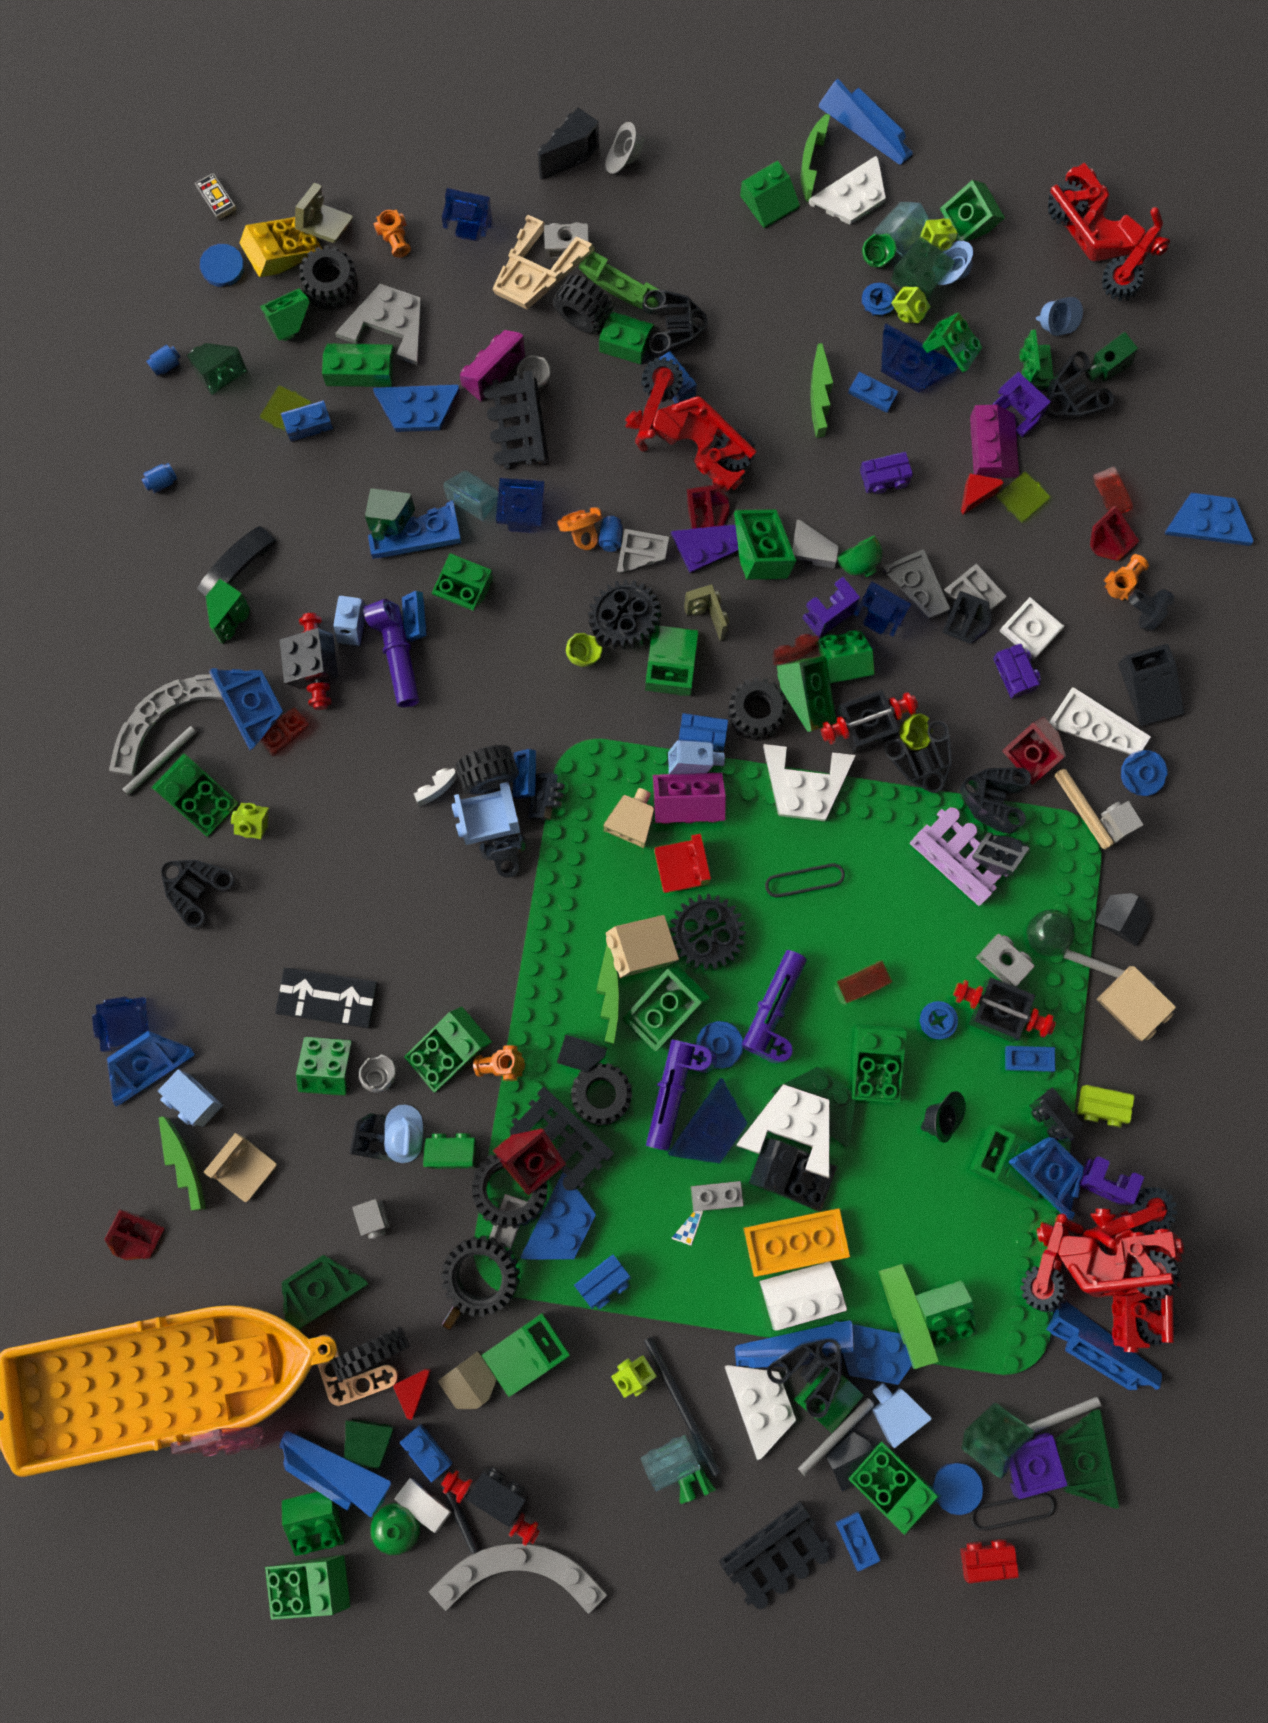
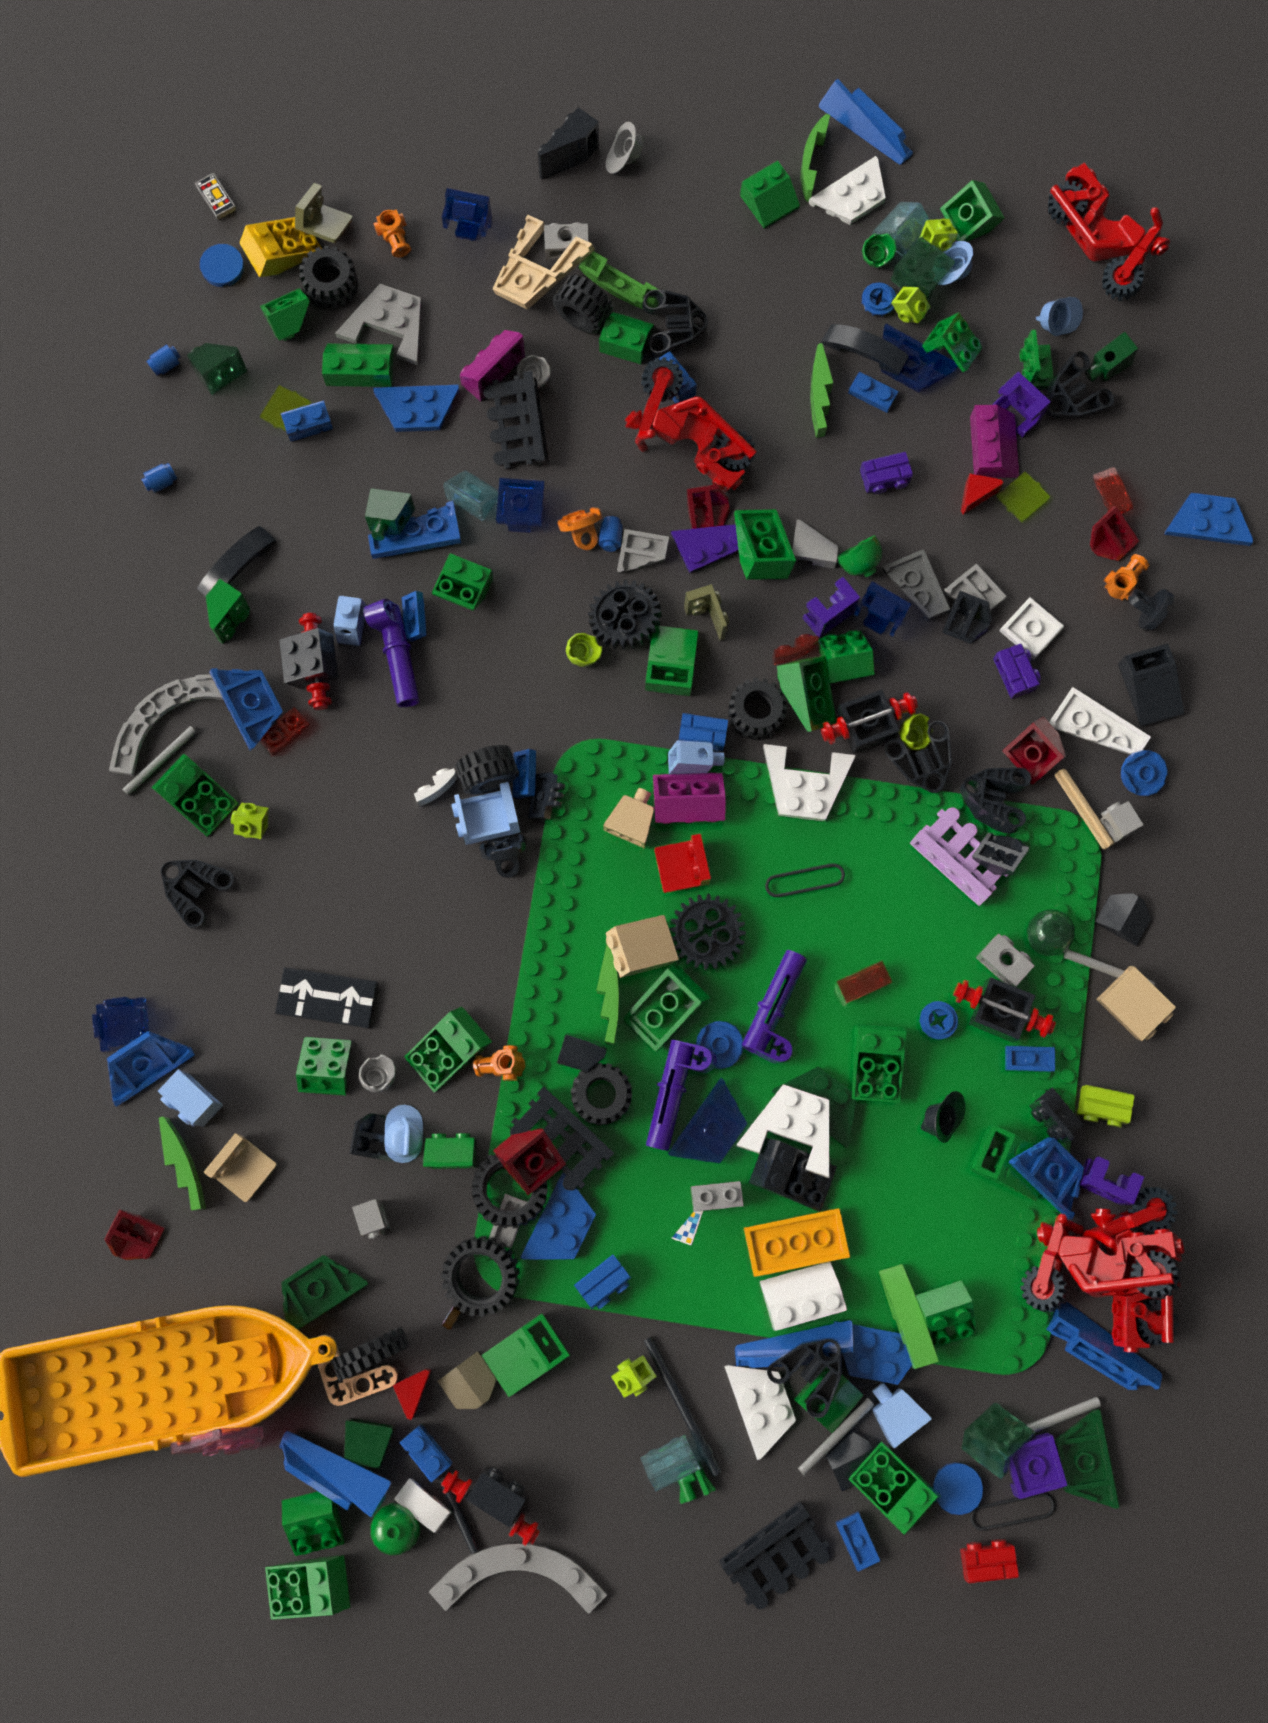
none -> black slope [821,324,909,376]

